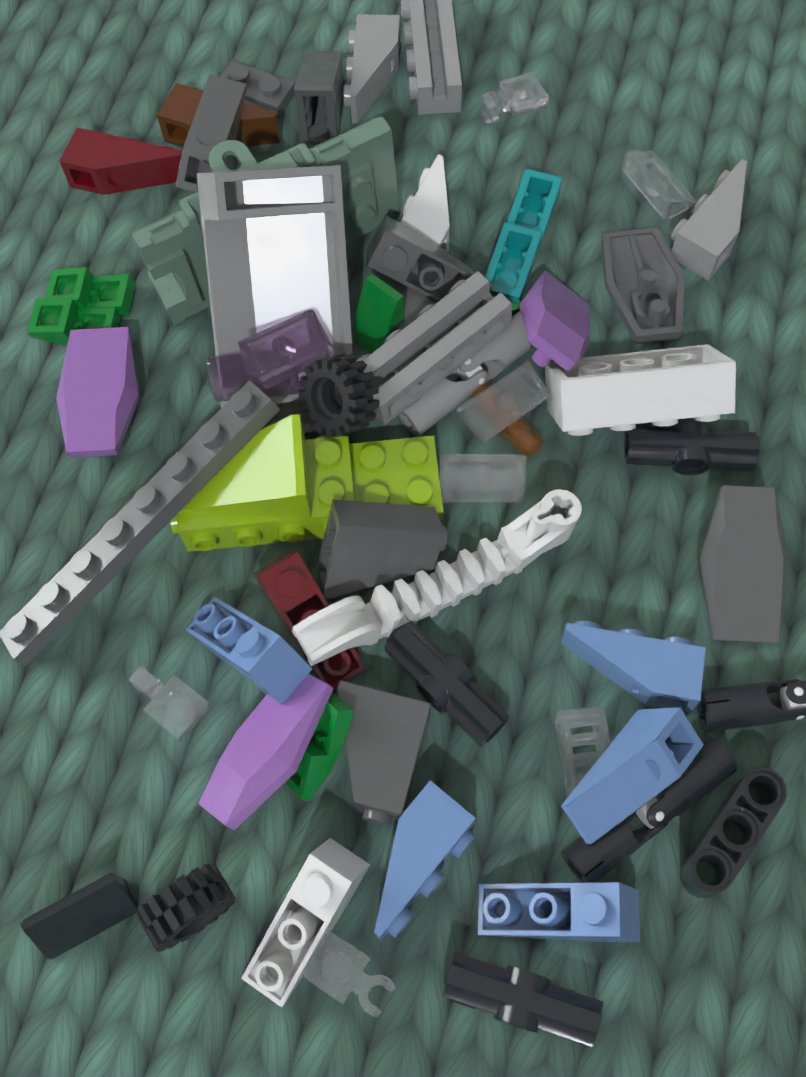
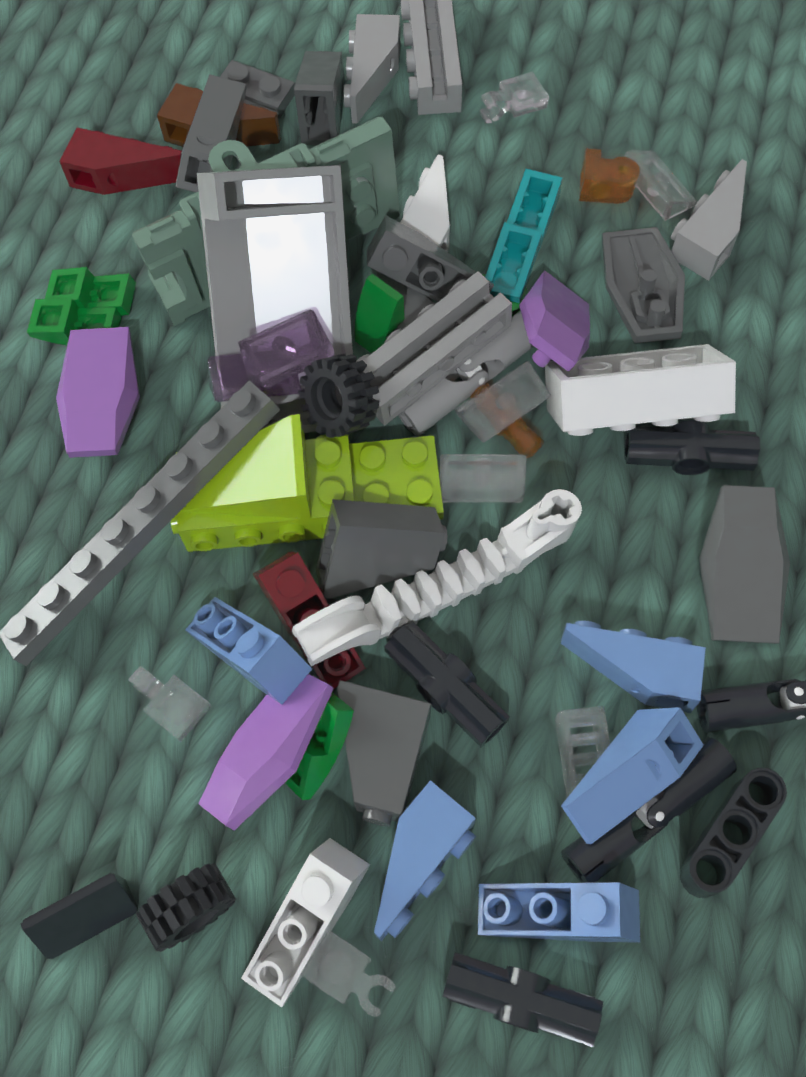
none -> clear orange leg [579,148,640,204]

